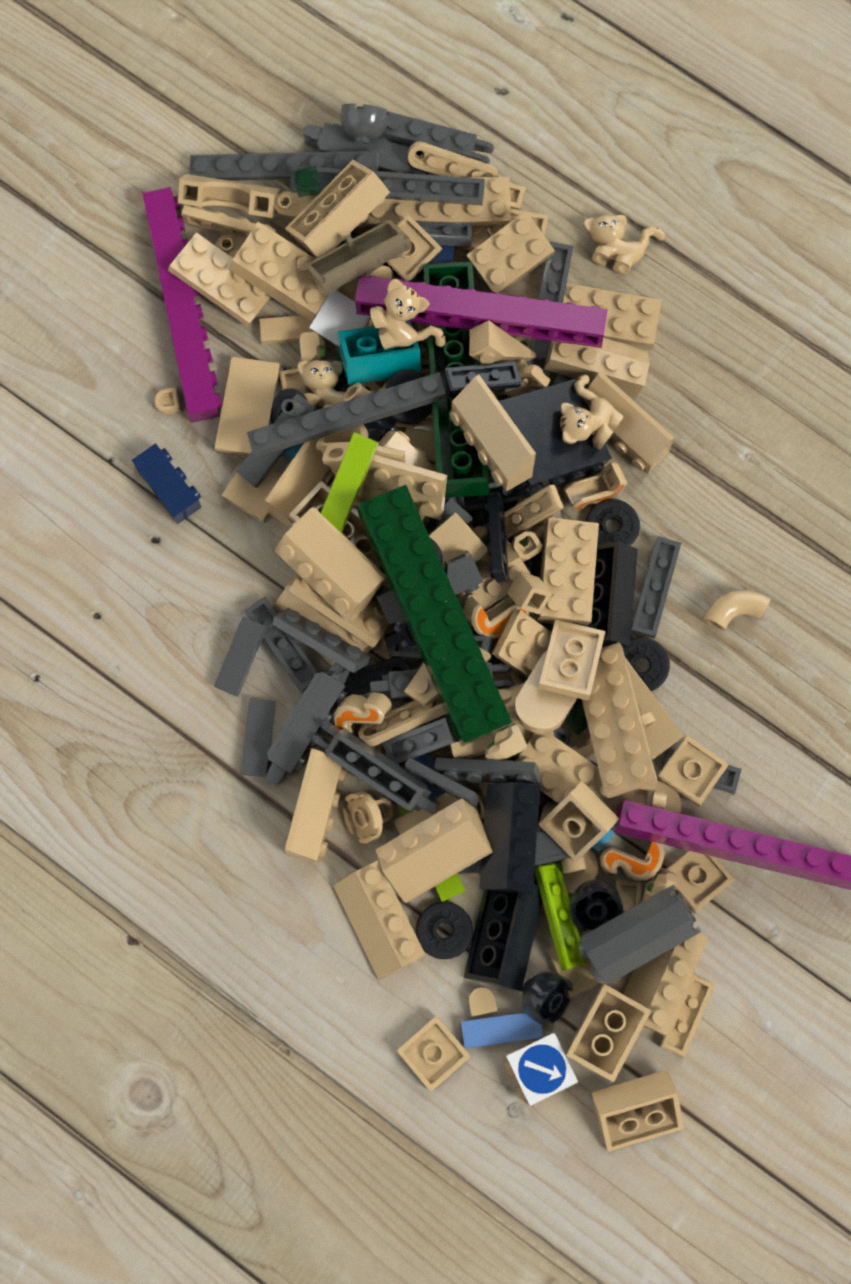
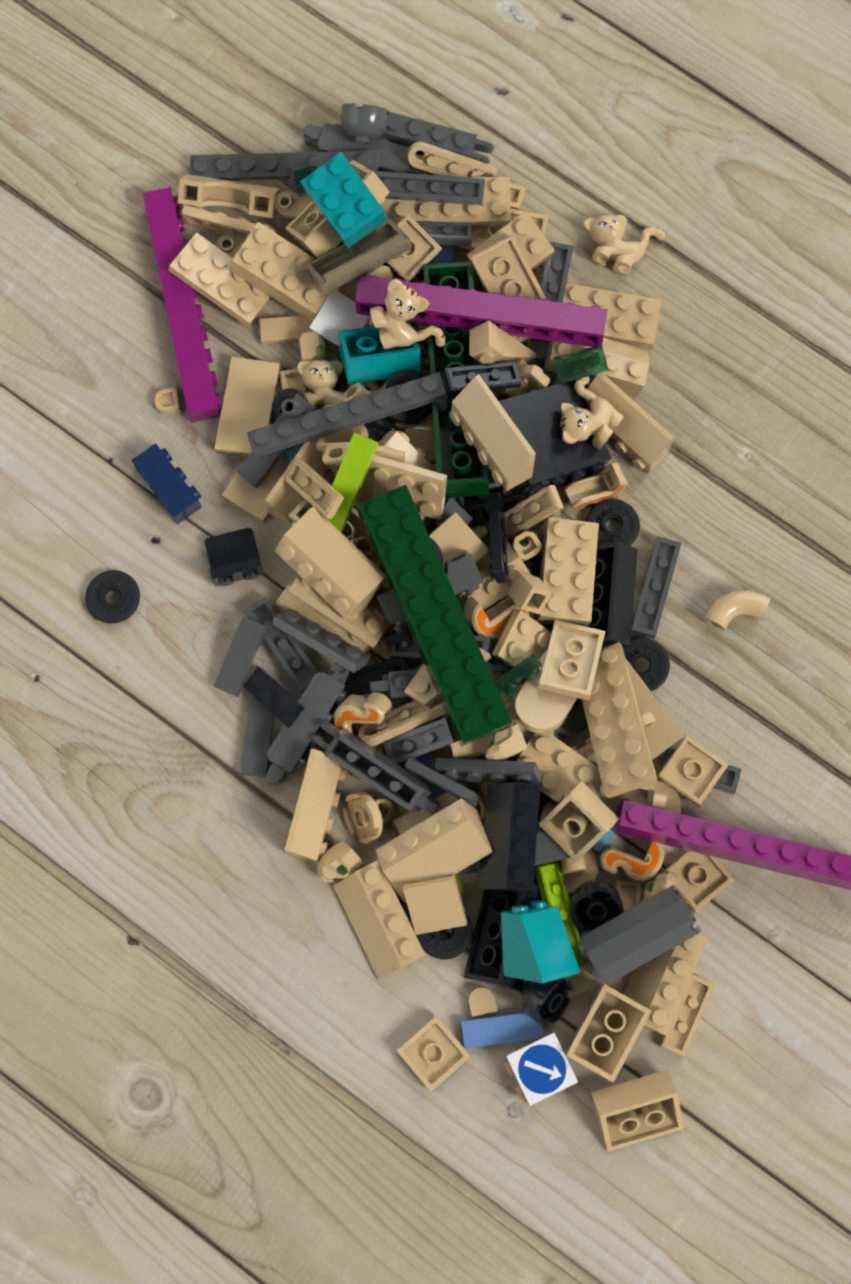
none -> black wheel [85,570,140,624]
none -> black bracket [205,528,264,586]
none -> black tile [243,666,305,728]
none -> tan tile [285,459,344,519]
none -> teal brick [300,152,388,249]
none -> tan rock [317,841,363,882]
none -> tan tile [403,875,467,935]
none -> tan tile [469,234,546,343]
none -> clear green plate [494,653,542,695]
none -> teal slope [501,901,579,983]
none -> clear green plate [554,345,609,383]

